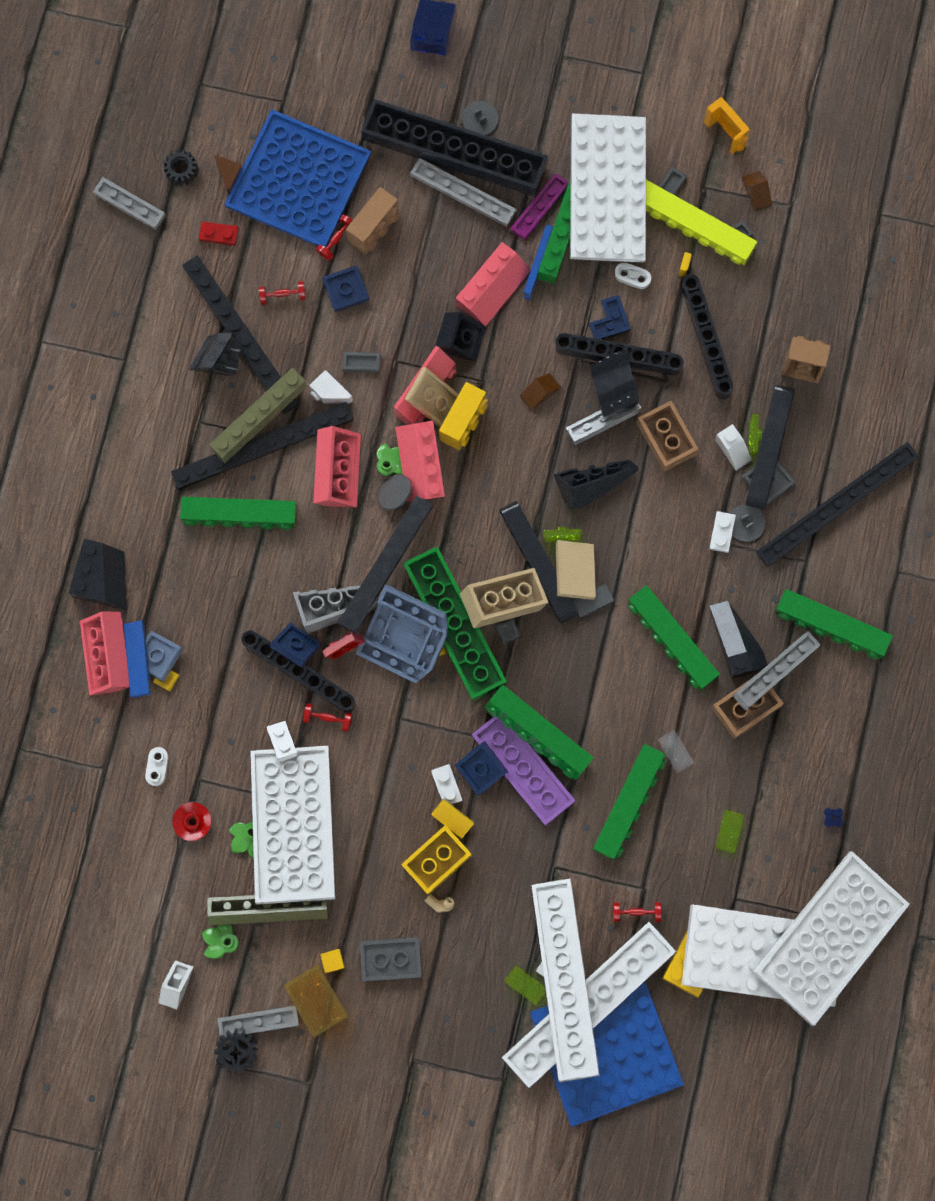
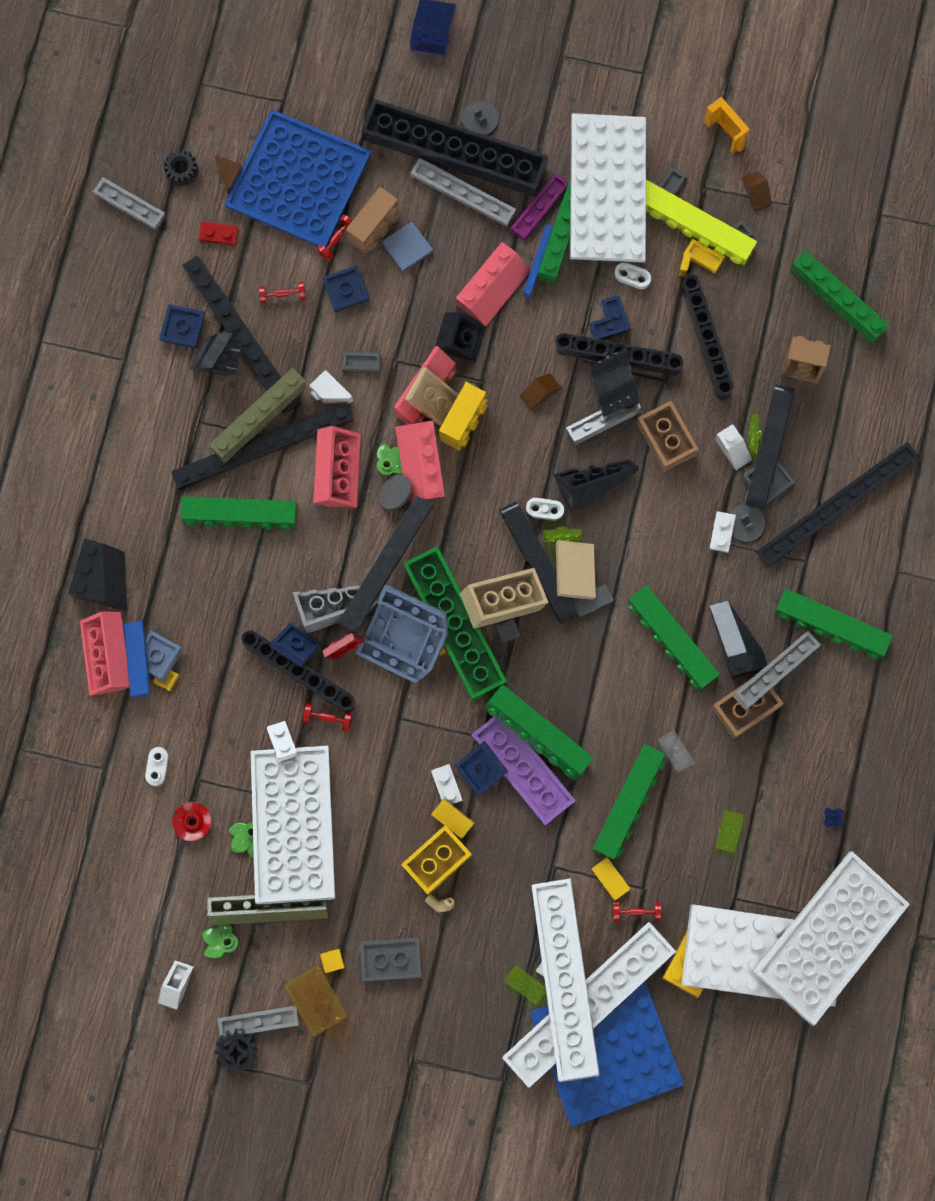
none -> dark blue plate [159,304,205,349]
none -> sand blue tile [381,221,433,272]
none -> white plate [526,498,564,521]
none -> yellow tile [591,858,630,901]
none -> yellow tile [683,239,725,274]
none -> green brick [790,250,889,344]

